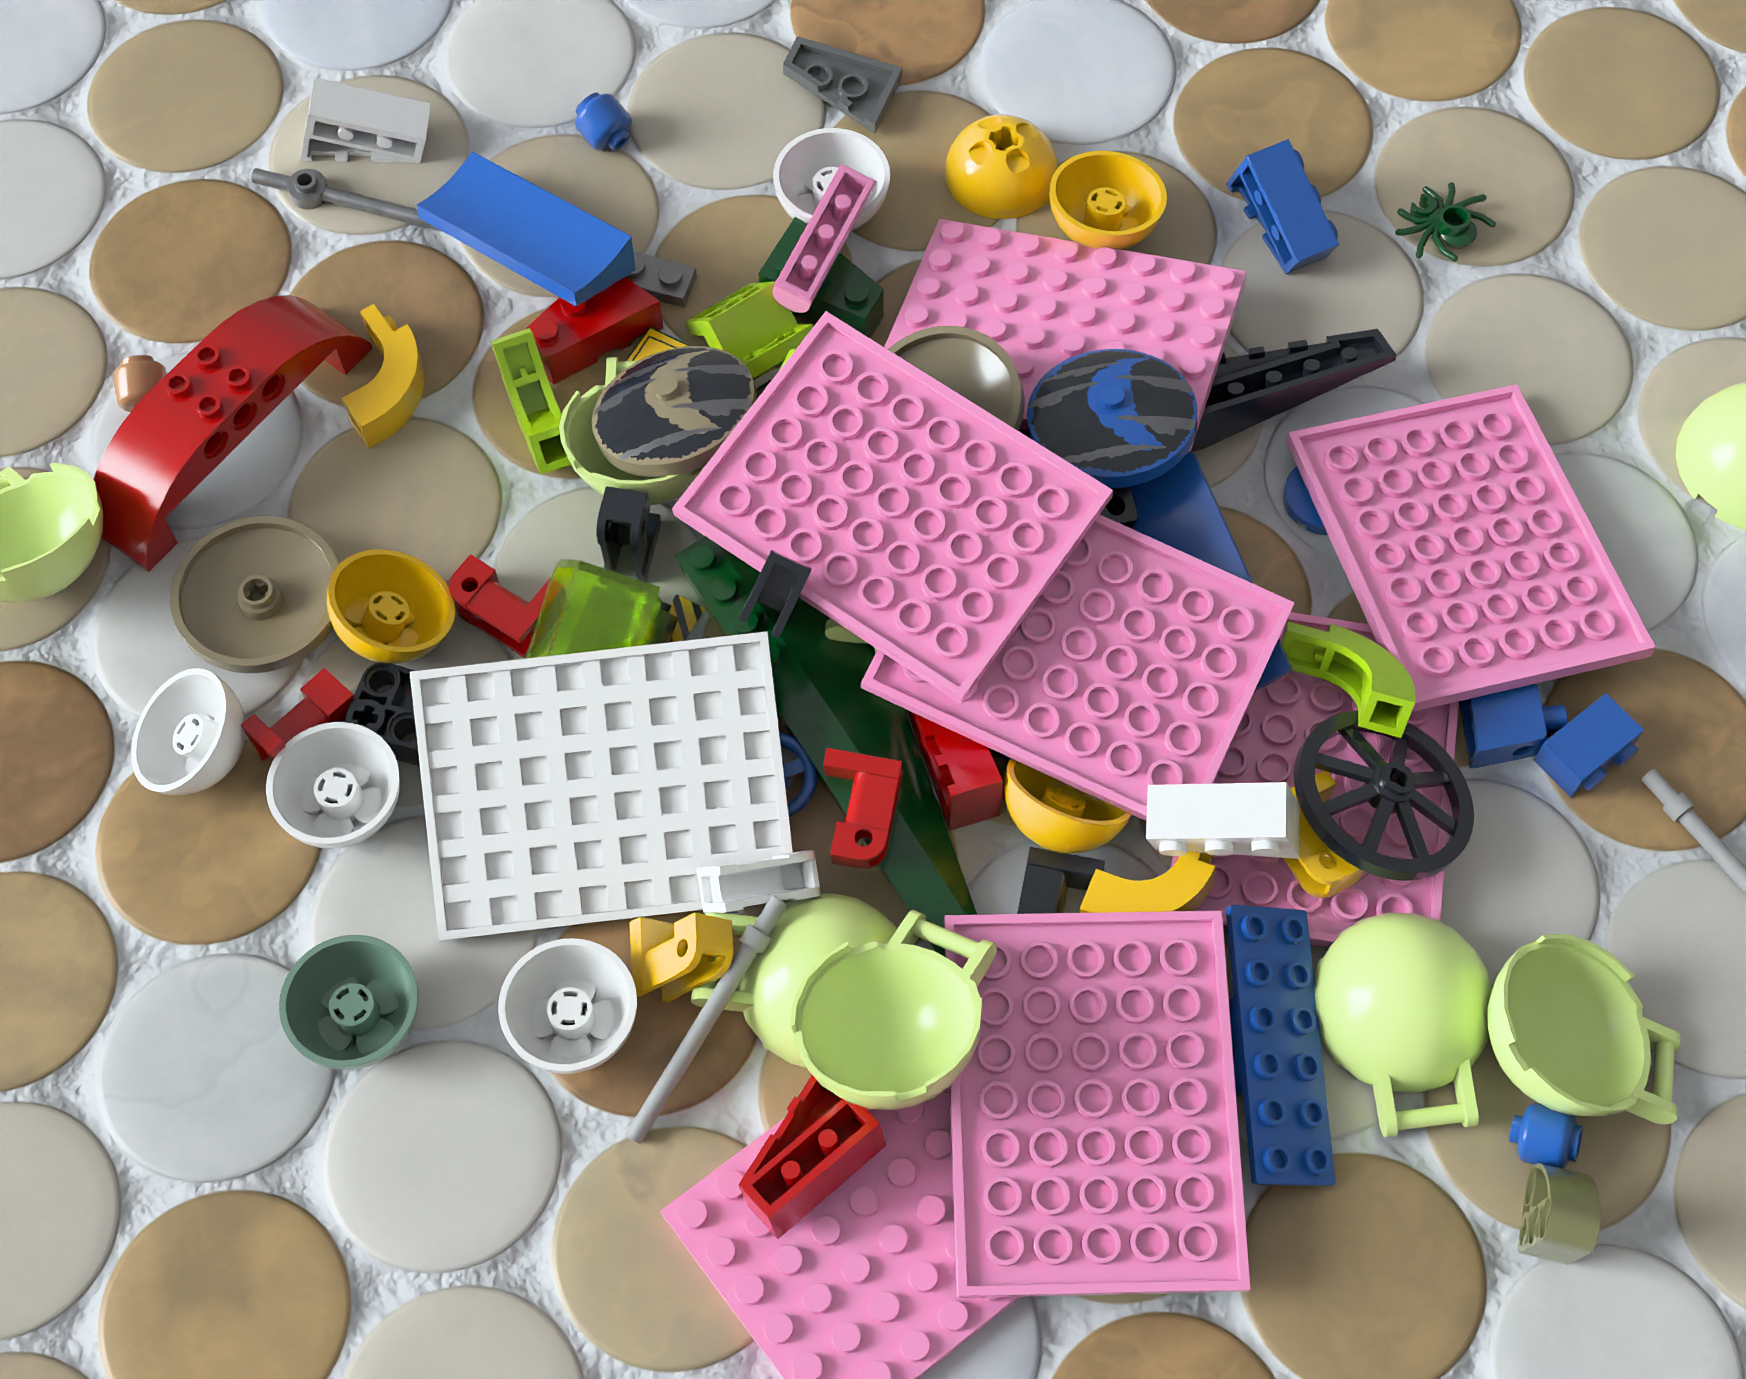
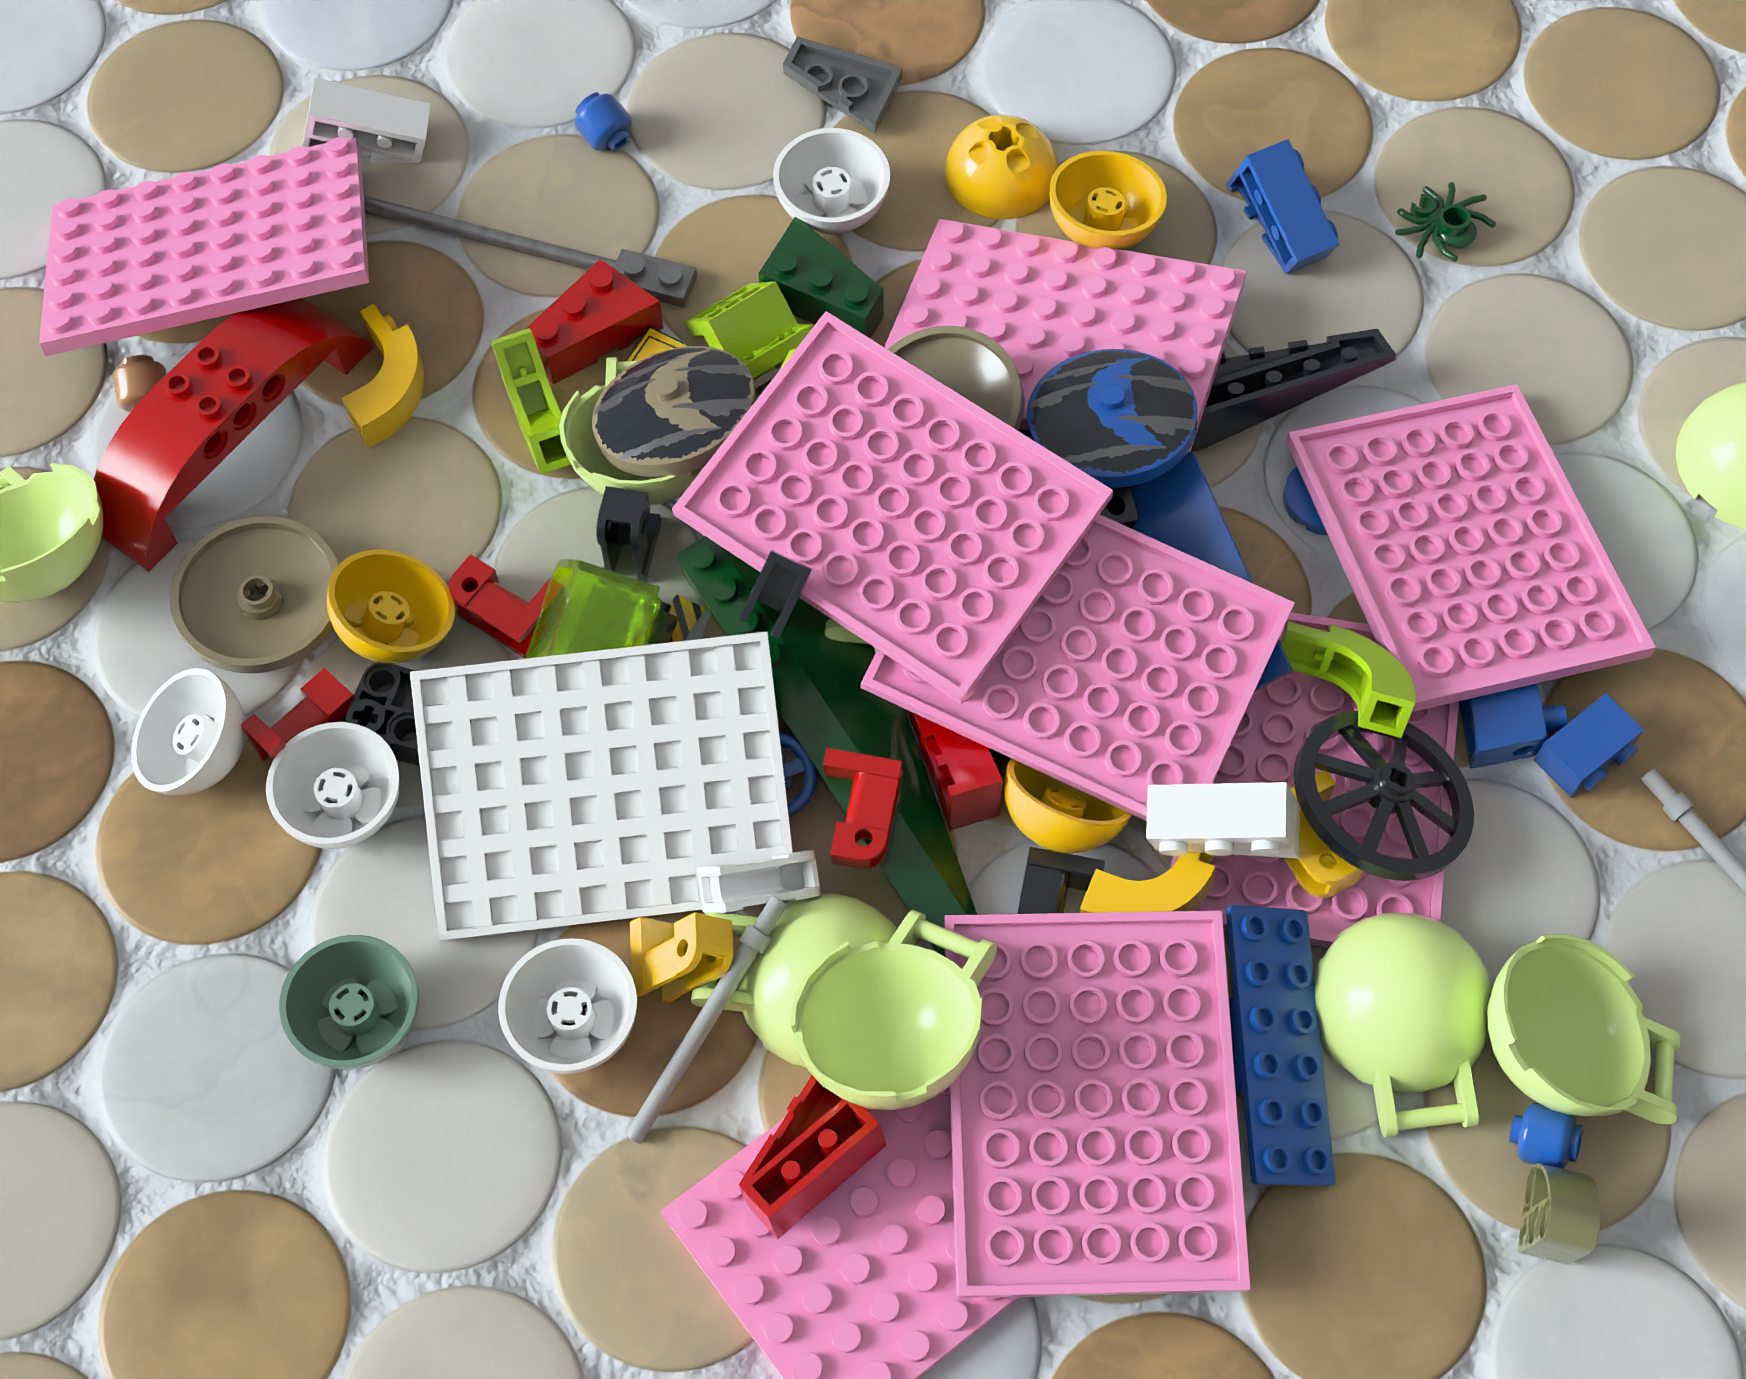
arch [416,151,636,306] -> none
bright pink brick [772,164,877,313] -> none
none -> bright pink plate [39,136,369,356]

